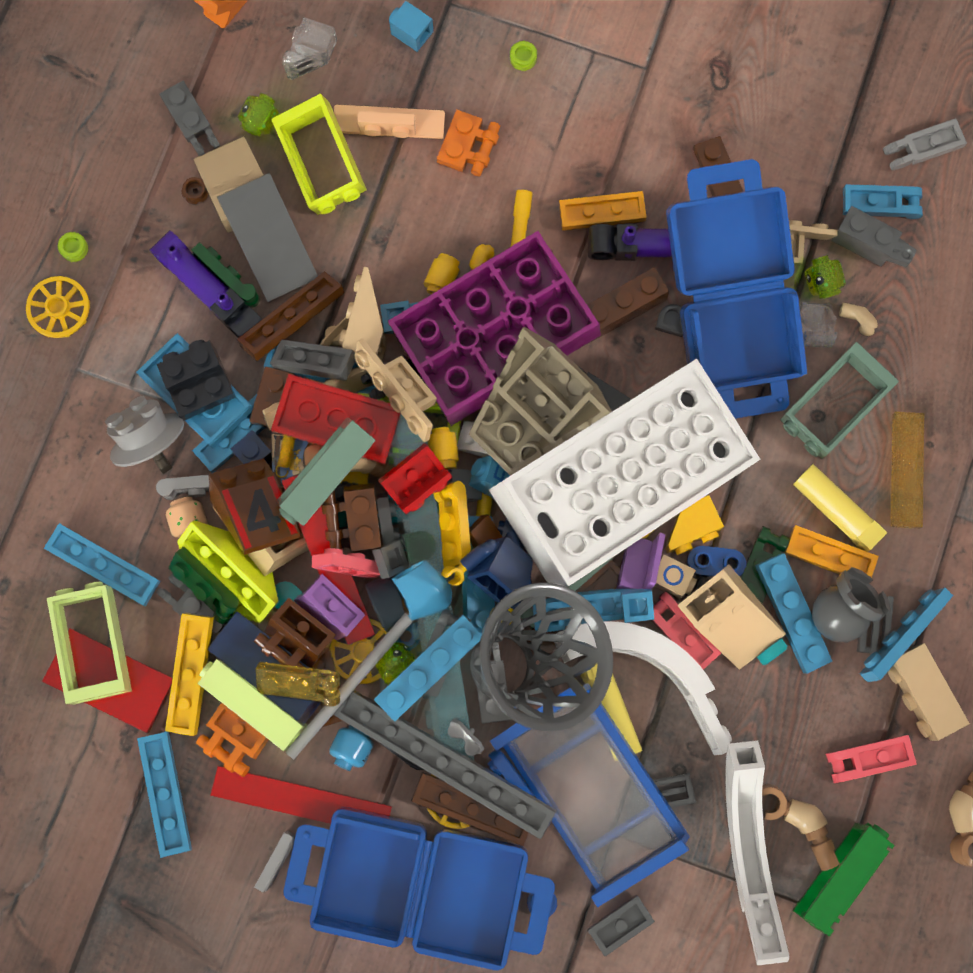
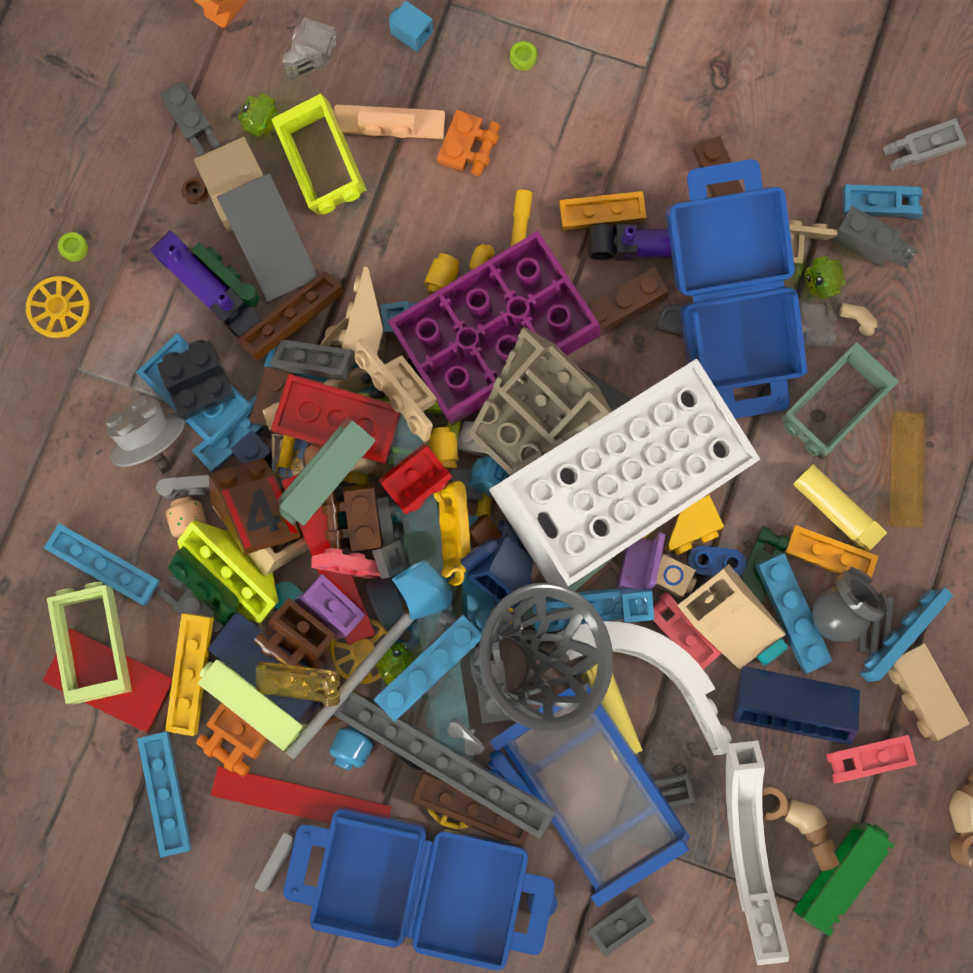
none -> dark blue brick [733,666,860,745]

